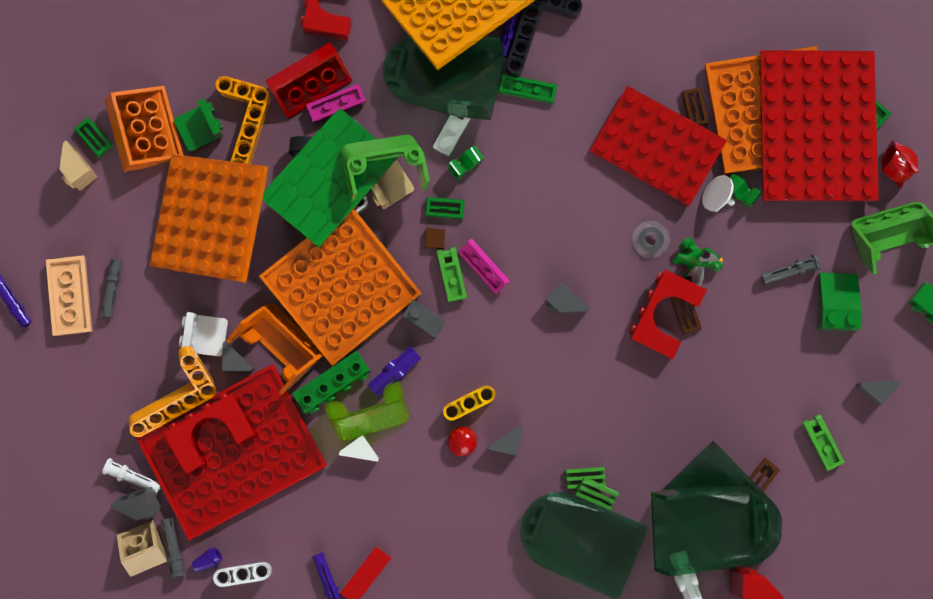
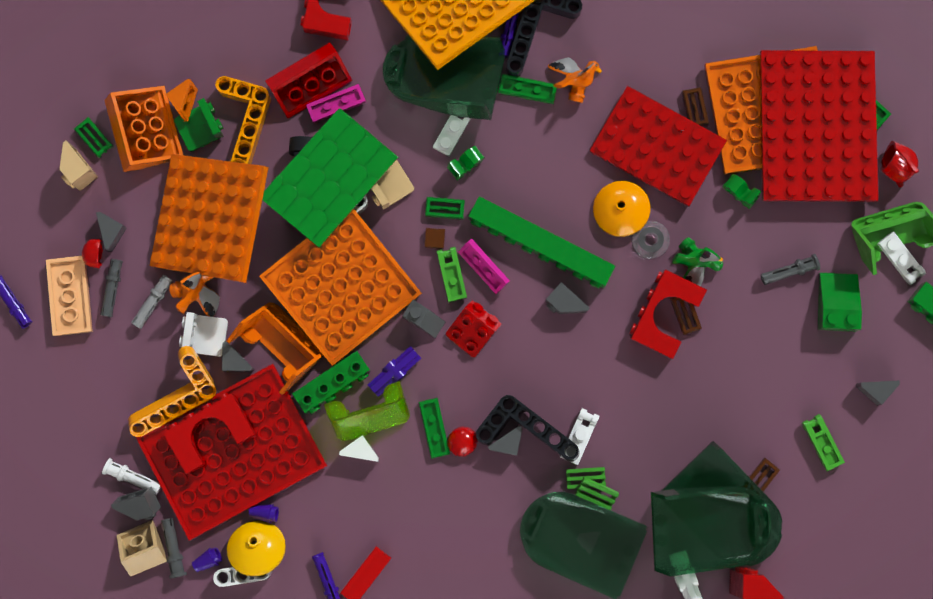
bright green windscreen [340,135,430,203] -> none
yellow beam [443,386,495,421] -> none
white shield [702,175,735,212] -> none
none -> red hair [82,239,103,268]
none -> dark grey slope [96,212,127,252]
none -> light grey pin [131,275,173,329]
none -> orange slope [165,79,198,122]
none -> animal [169,271,220,317]
none -> yellow dish [227,521,286,576]
none -> dark purple cone [249,504,279,524]
none -> green tile [419,398,450,459]
none -> red bracket [446,300,502,357]
none -> green brick [468,196,615,289]
none -> black beam [476,395,580,461]
none -> orange animal [548,57,602,103]
none -> white plate [560,408,599,465]
none -> light orange dish [593,181,650,237]
none -> white plate [877,232,926,285]

